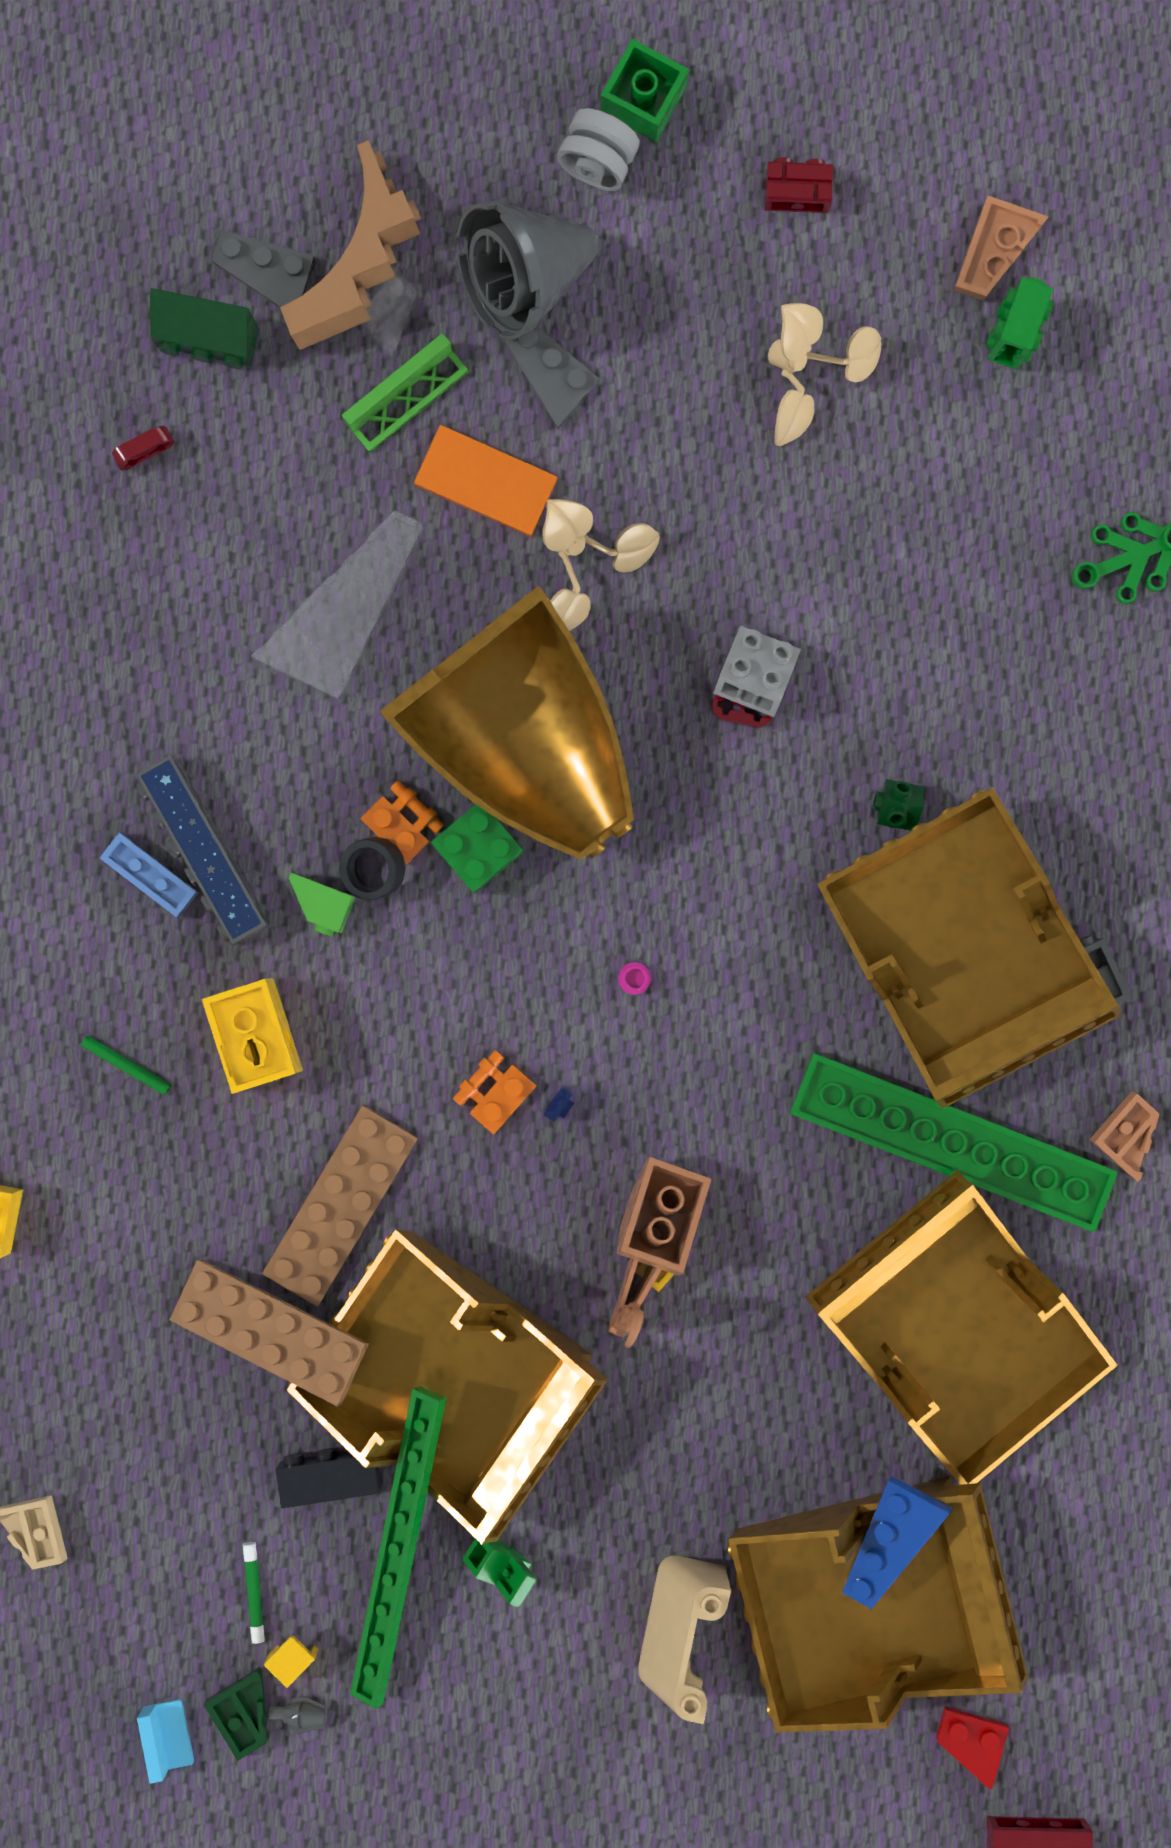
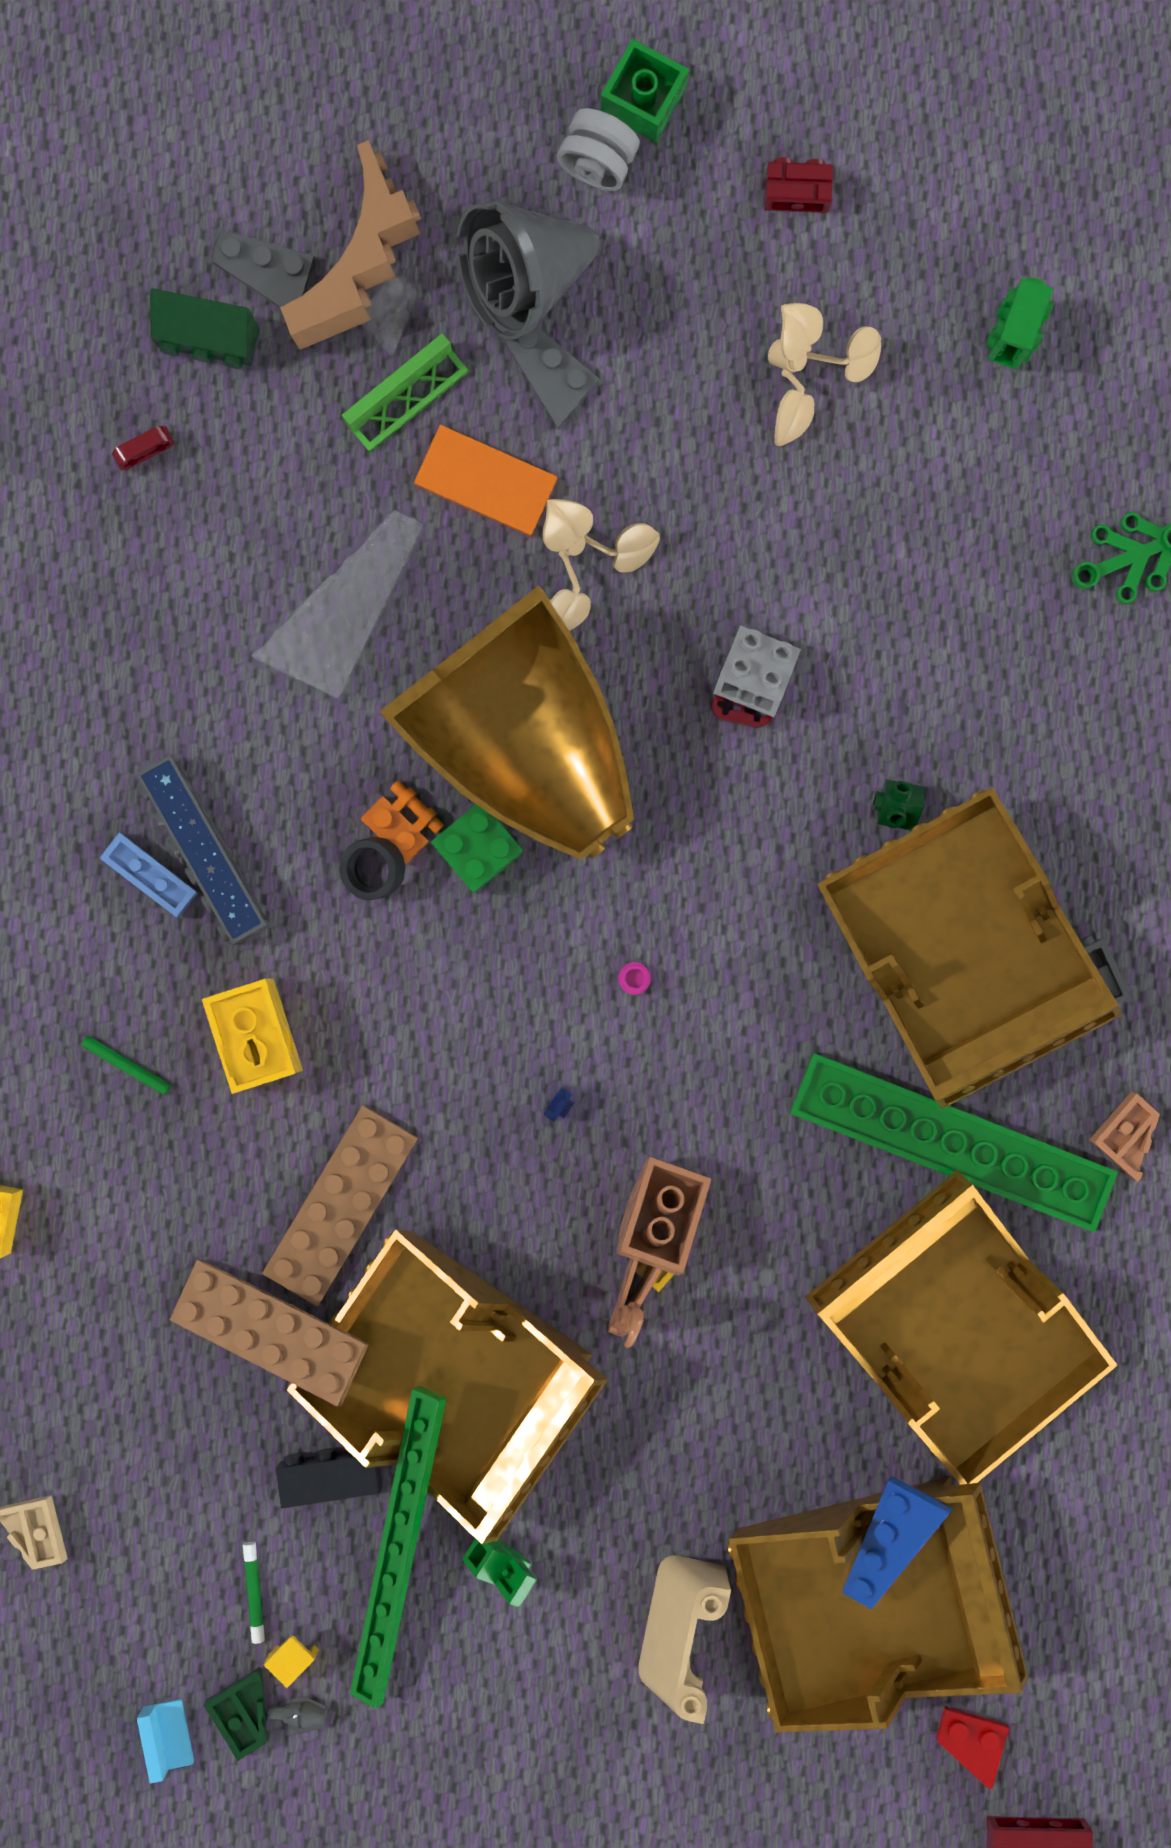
bright green slope [289,873,356,937] -> none
orange plate [453,1049,537,1135] -> none
nougat wing [953,196,1048,301] -> none

